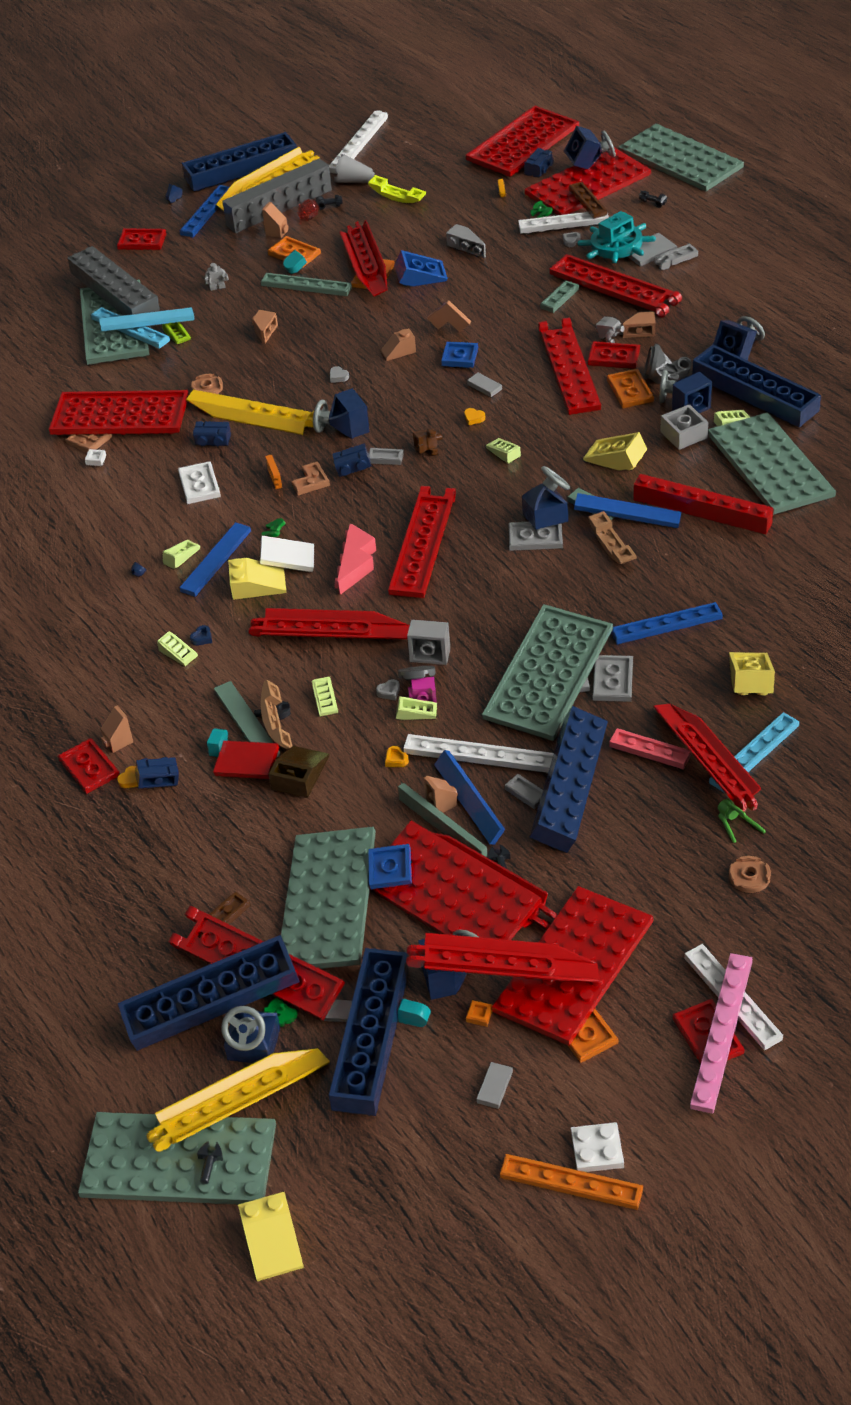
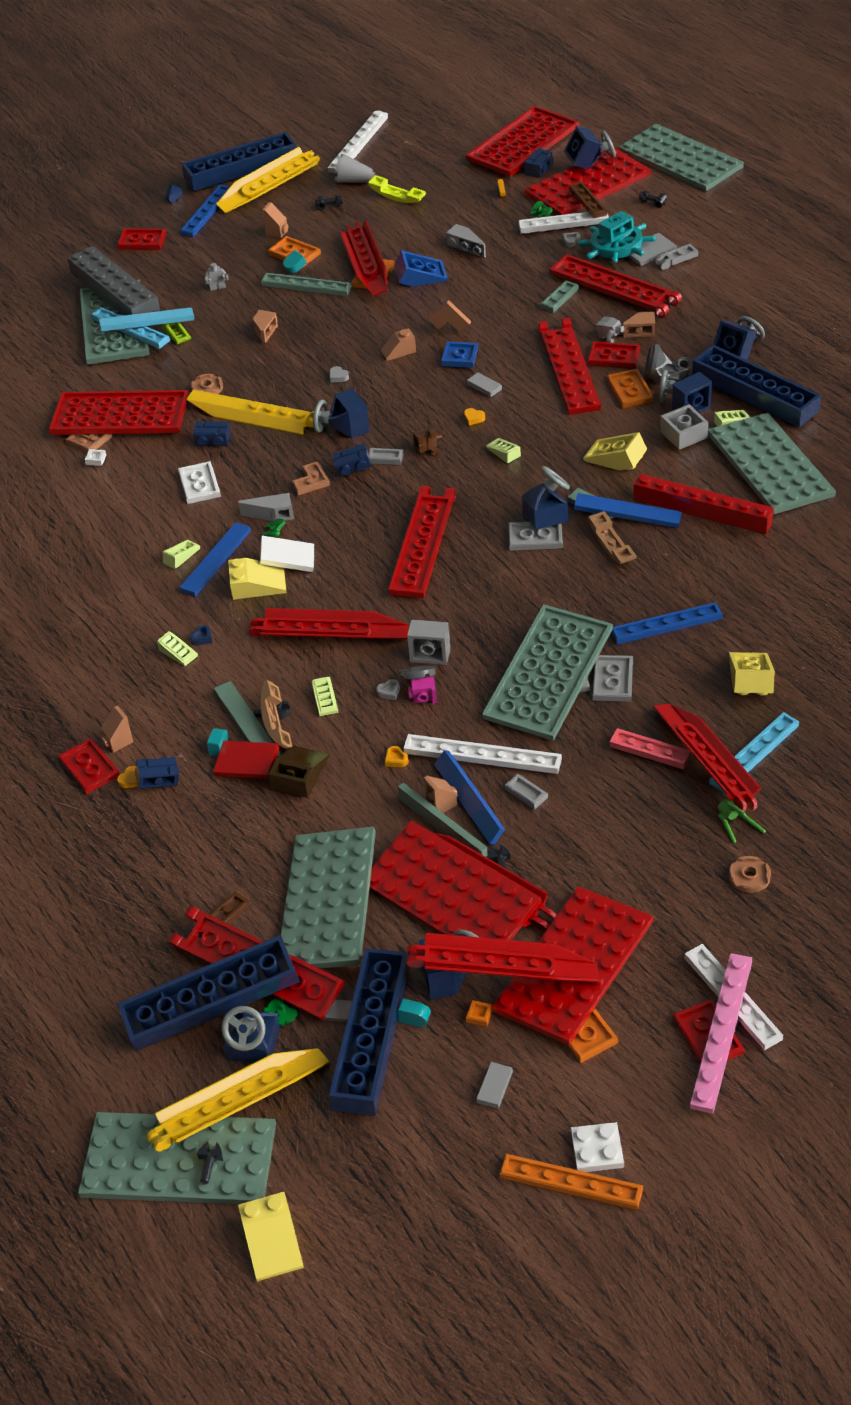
dark blue hinge [131,562,146,577] -> none
dark grey brick [222,158,332,233] -> none
orange tile [265,454,282,489] -> none
clear red head [297,199,319,221] -> none
coral slope [335,524,376,595] -> none
blue plate [368,844,412,889] -> none
yellowish green slope [396,696,437,720] -> none
dark blue brick [530,706,608,853] -> none
none -> light grey slope [238,493,294,521]

